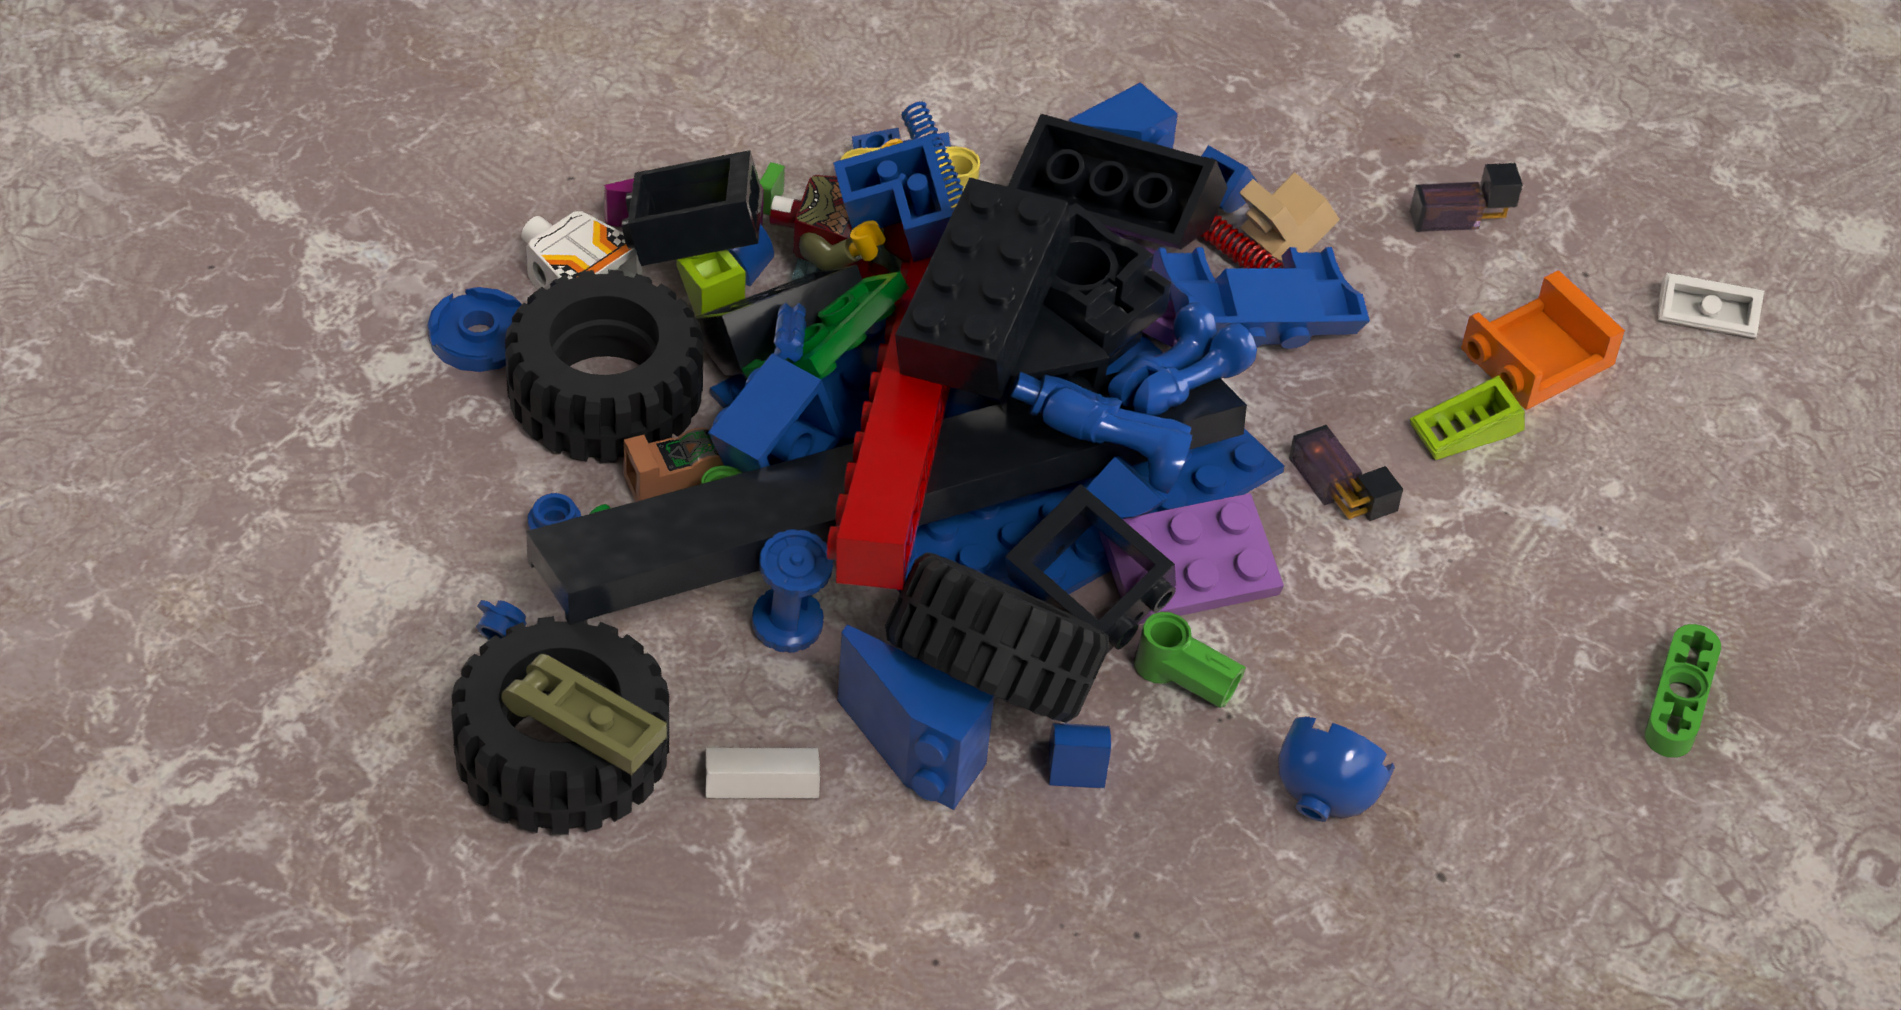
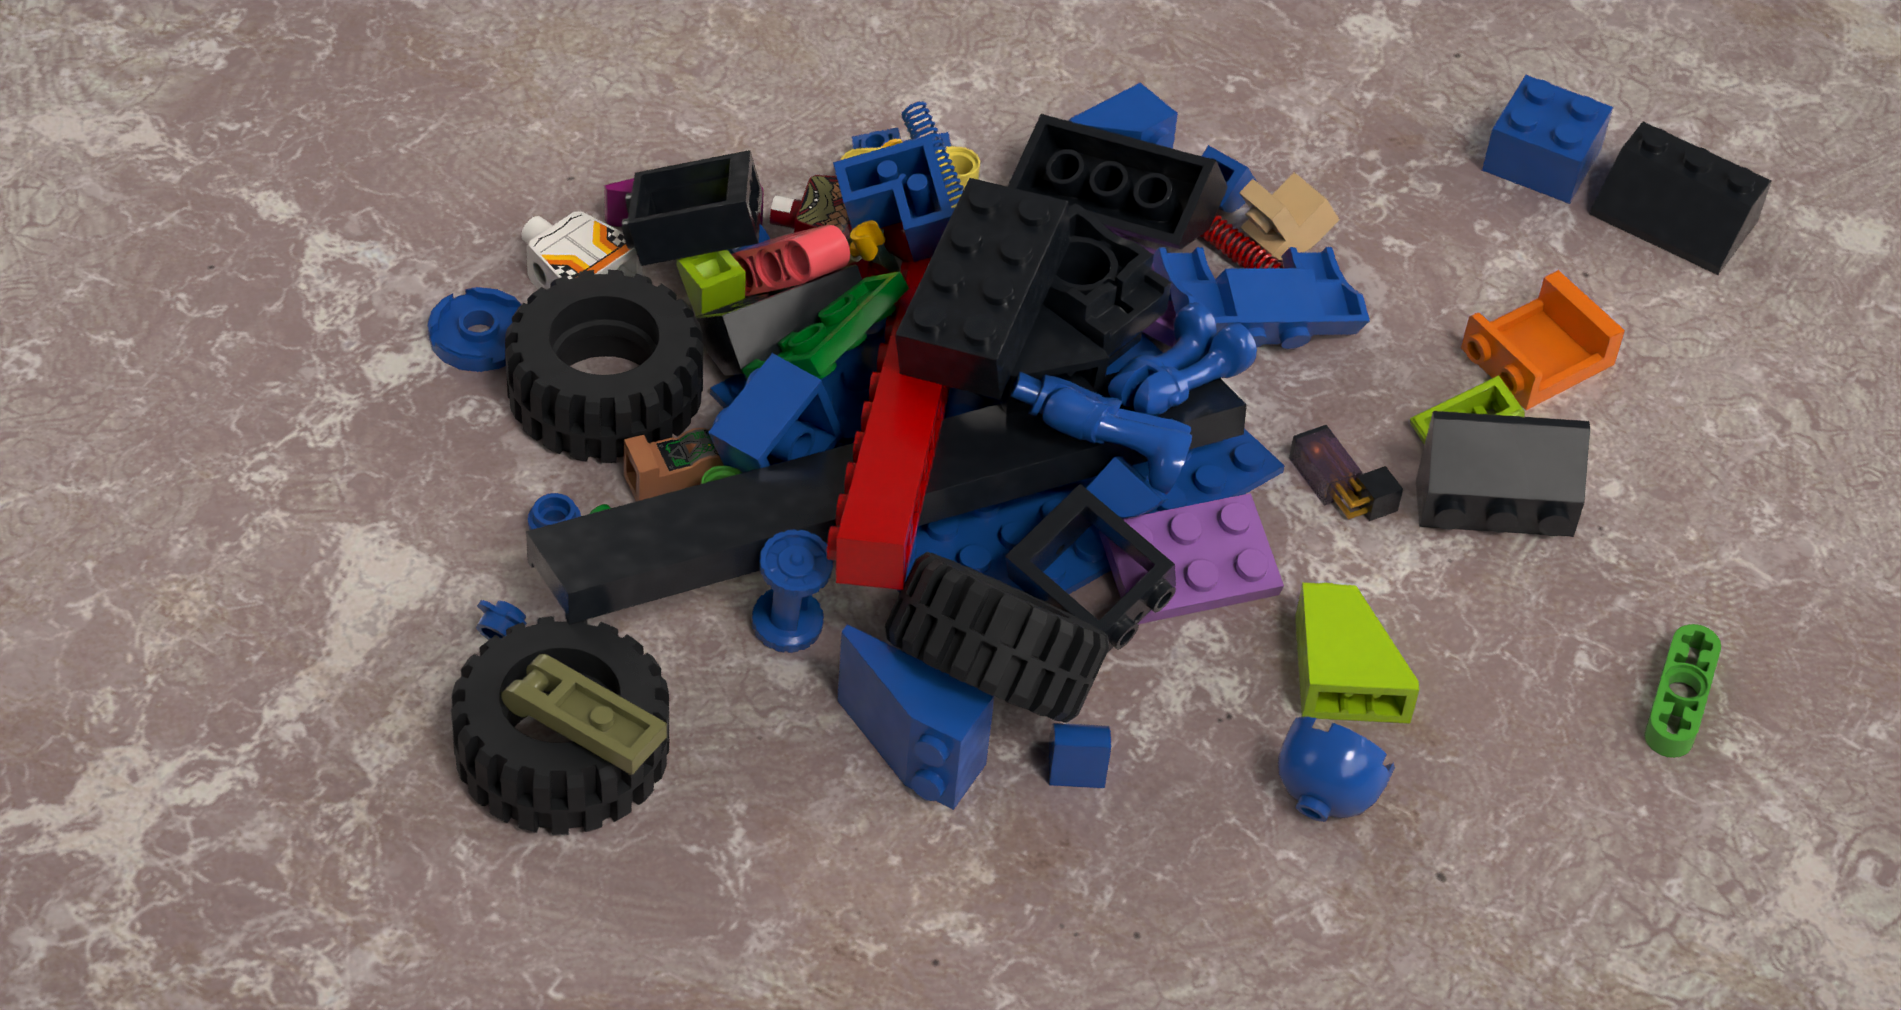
white slope [706,748,820,798] -> none
bright green piece [760,162,785,216] -> none
blue axle [774,303,806,362] -> none
bright green piece [1134,612,1246,708] -> none
piece [1410,163,1523,232] -> none
white slope [1658,273,1764,339] -> none
none -> coral beam [732,225,850,296]
none -> lime slope [1295,582,1420,724]
none -> black slope [1416,411,1590,537]
none -> blue brick [1482,75,1613,204]
none -> black slope [1589,122,1772,275]

